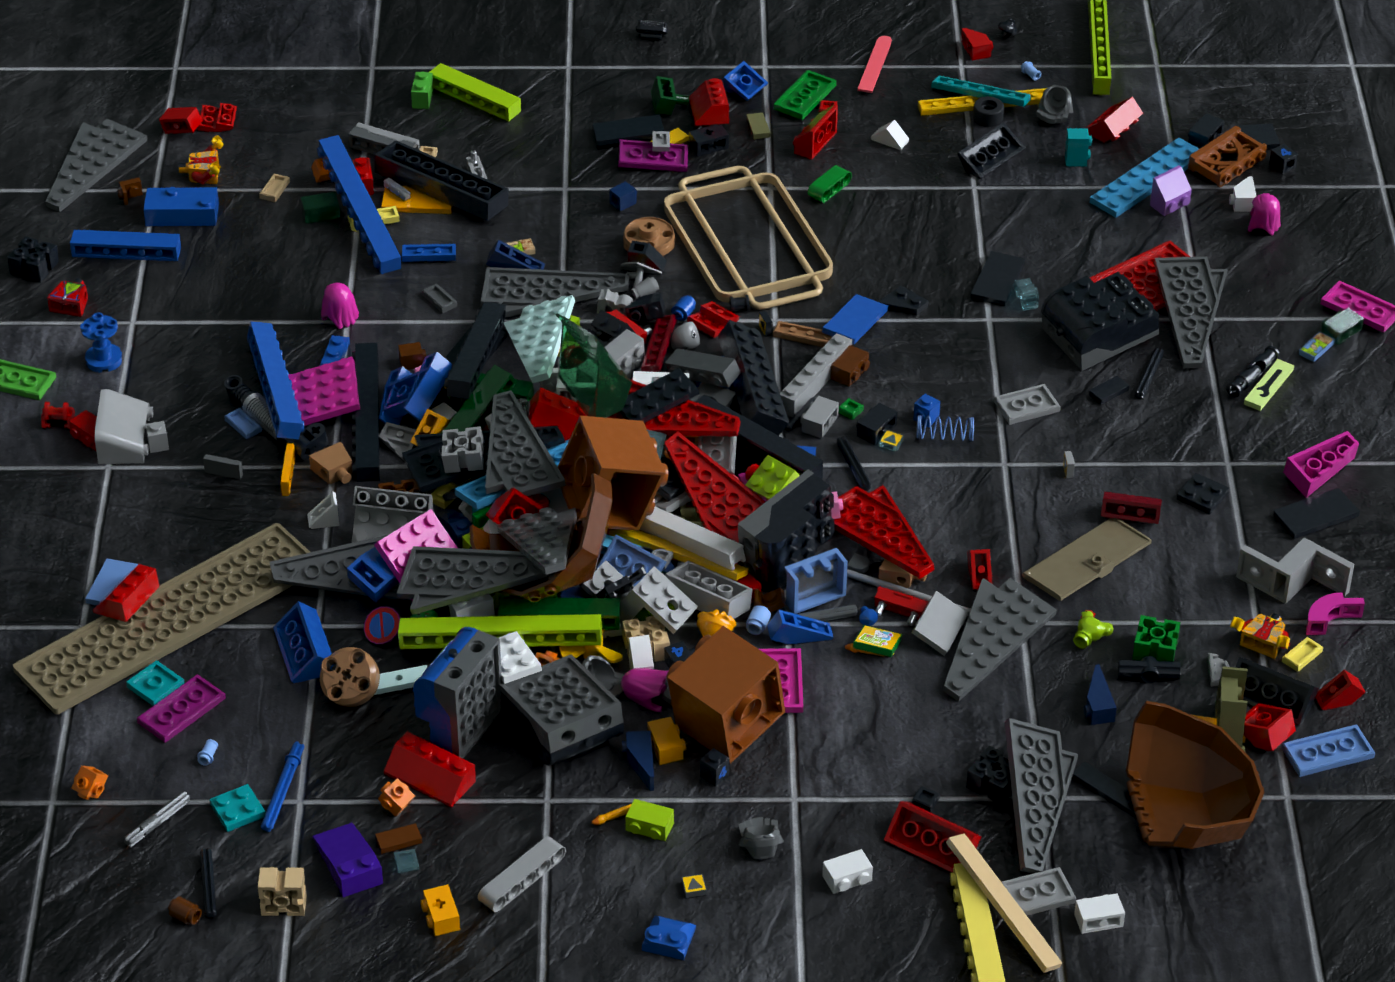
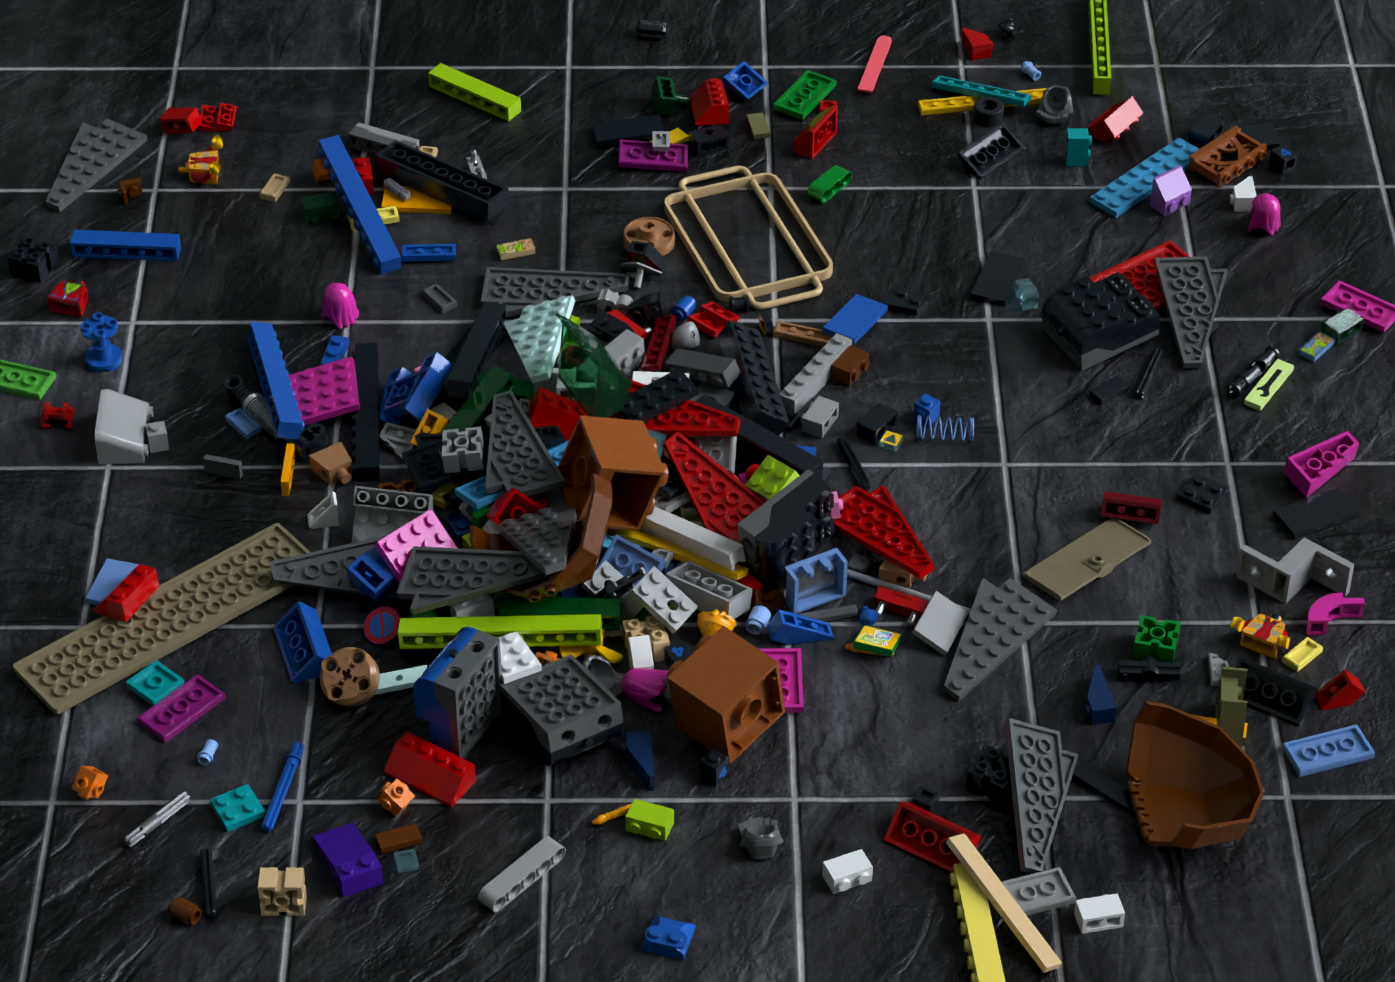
red brick [69,410,97,451] -> none
blue brick [143,187,219,226] -> none
reddish brown brick [398,342,426,370] -> none
bright green brick [411,71,434,109] -> none
light orange brick [420,884,460,936] -> none
dark blue slope [486,240,545,270] -> none
dark blue brick [609,181,637,211] -> none
light grey cone [631,277,659,299] -> none
light orange brick [647,717,686,765] -> none
tile [682,874,707,898] -> none
green tile [838,398,864,420] -> none
white slope [871,120,909,150] -> none
red slope [967,549,992,590] -> none
light grey tile [994,384,1060,425] -> none
light grey tile [1063,451,1075,478] -> none
lime animal [1073,610,1114,649] -> none
red slope [1243,703,1296,751] -> none

